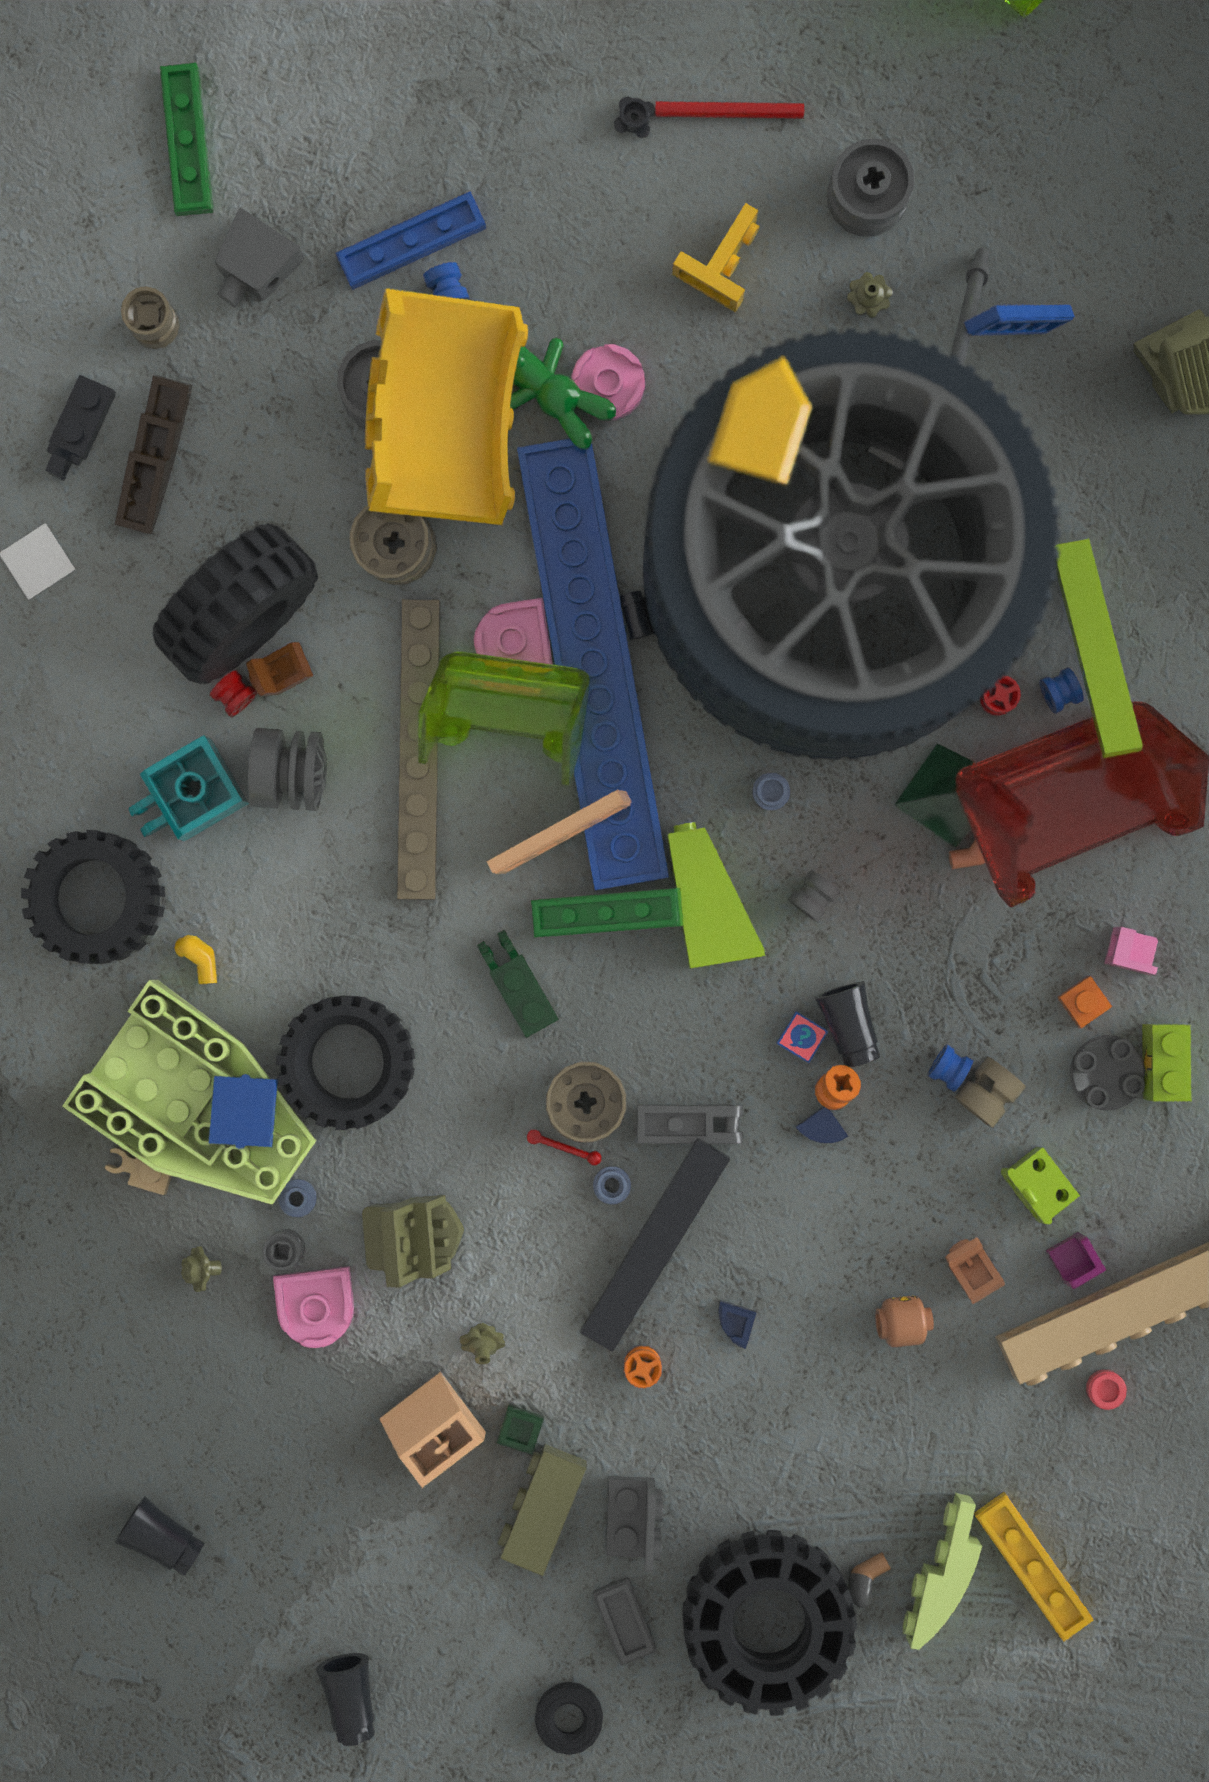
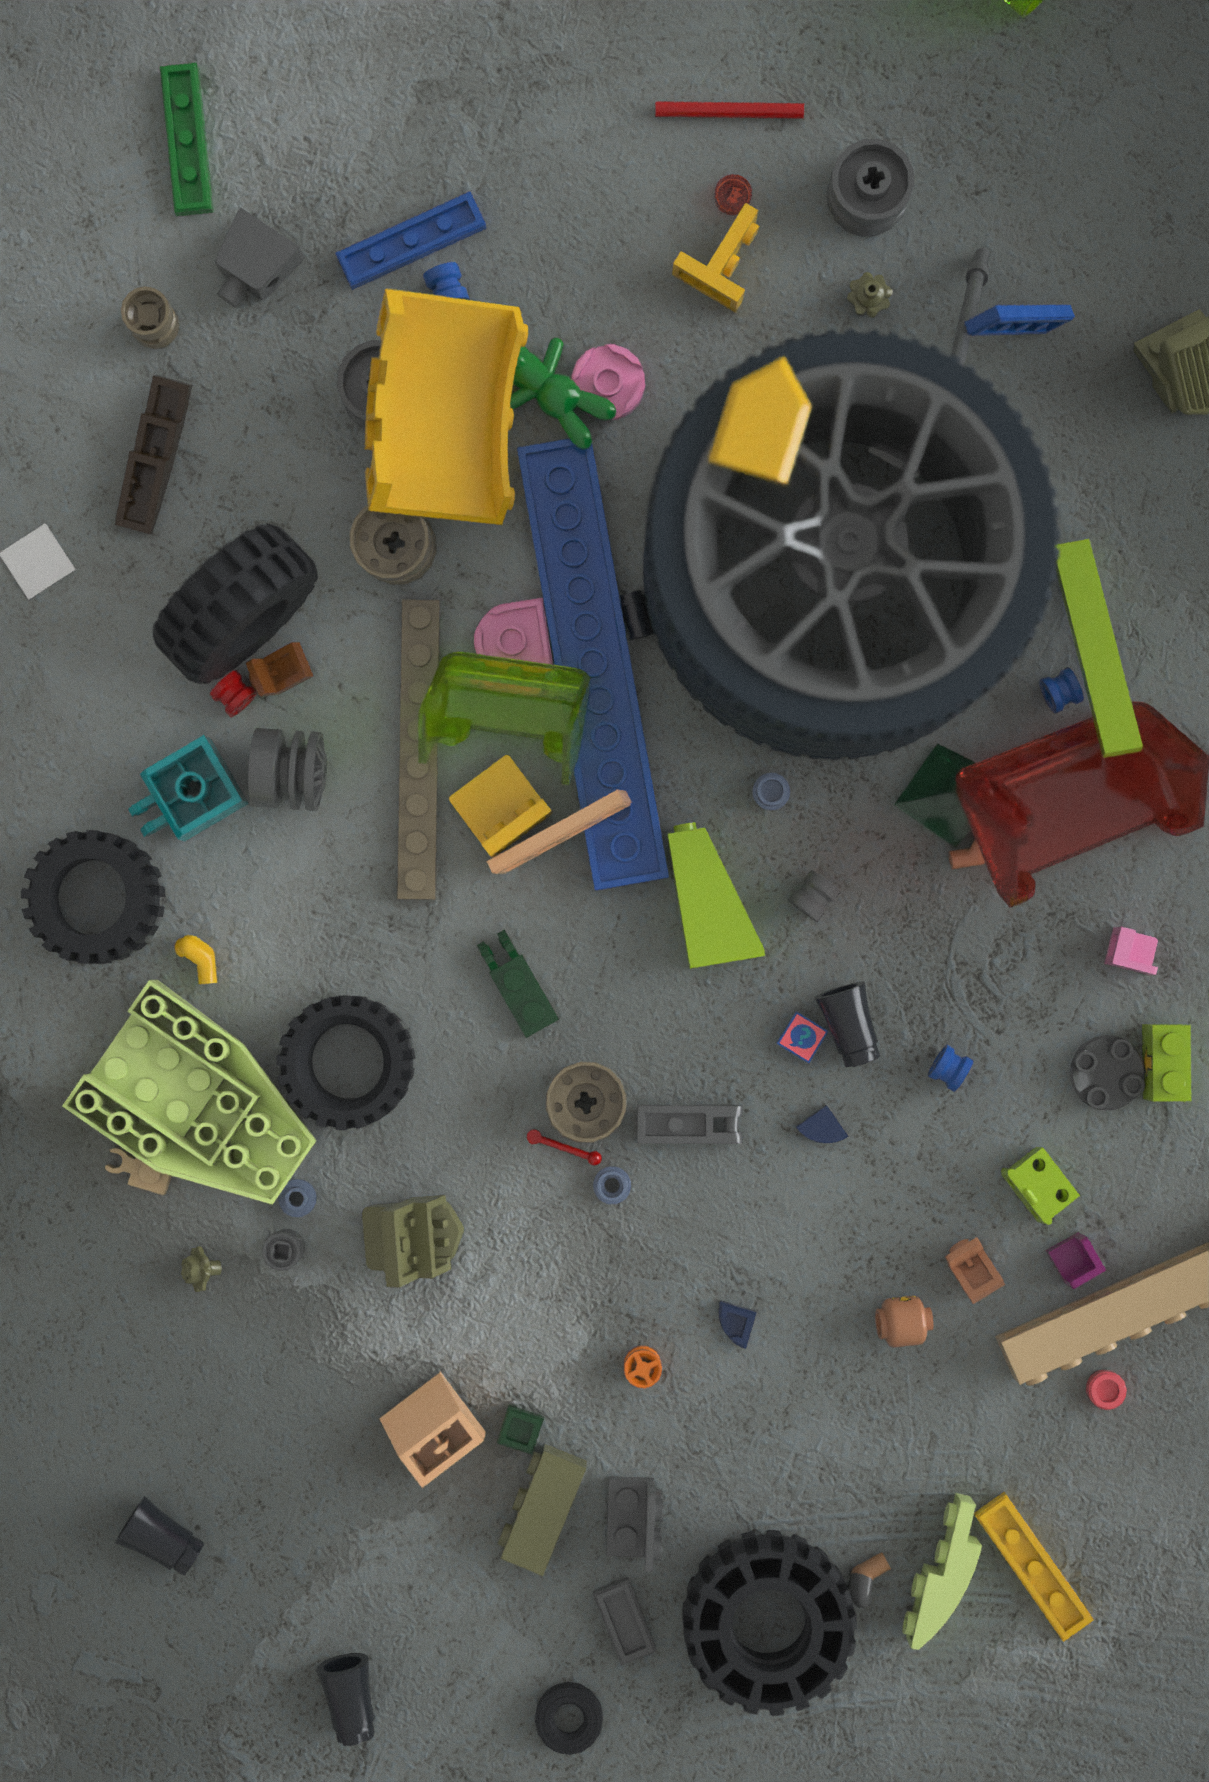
black hinge [45,374,116,481] -> none
blue piece [209,1074,278,1149] -> none
bright pink tile [273,1266,354,1348] -> none
olive plant [459,1323,505,1365] -> none
green tile [531,888,683,938] -> none
black tile [580,1138,730,1352] -> none
black plate [614,97,655,138] -> none
orange wheel [815,1065,861,1110] -> none
dark tan wheel [954,1056,1026,1128] -> none
red wheel [979,676,1021,716] -> none
orange plate [1057,976,1112,1028] -> none
none -> yellow bracket [449,755,552,858]
none -> clear red tile [714,174,752,215]

